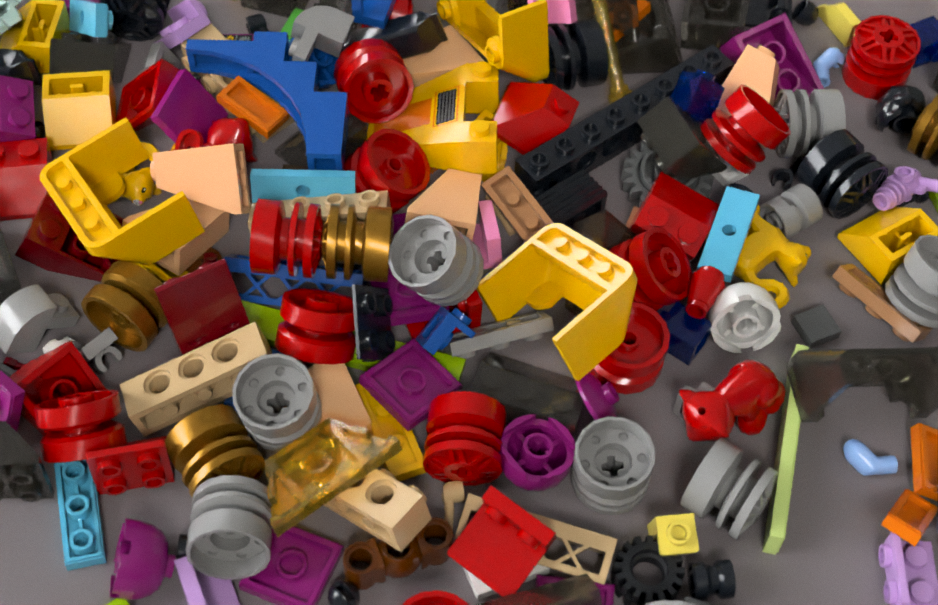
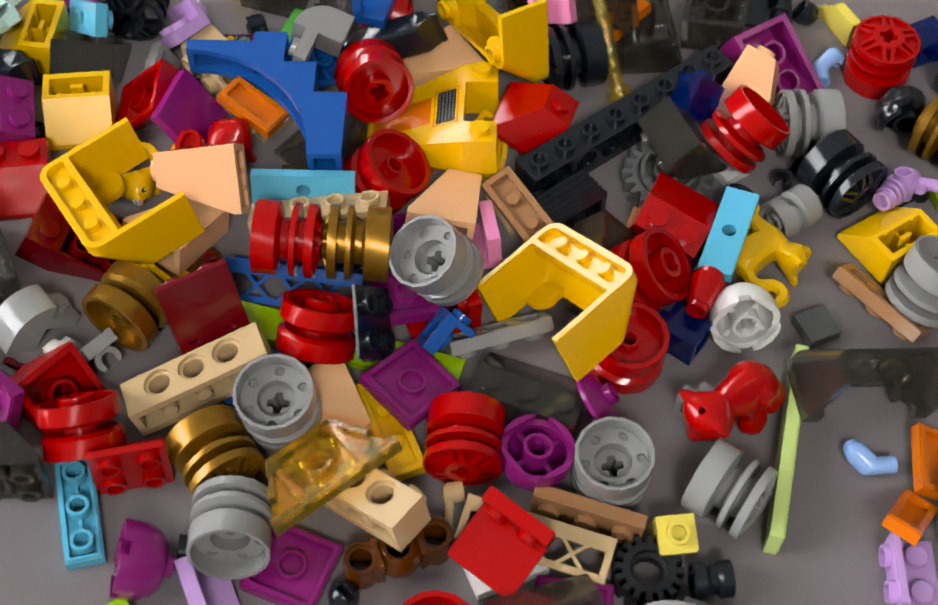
none -> medium nougat plate [530,486,648,544]

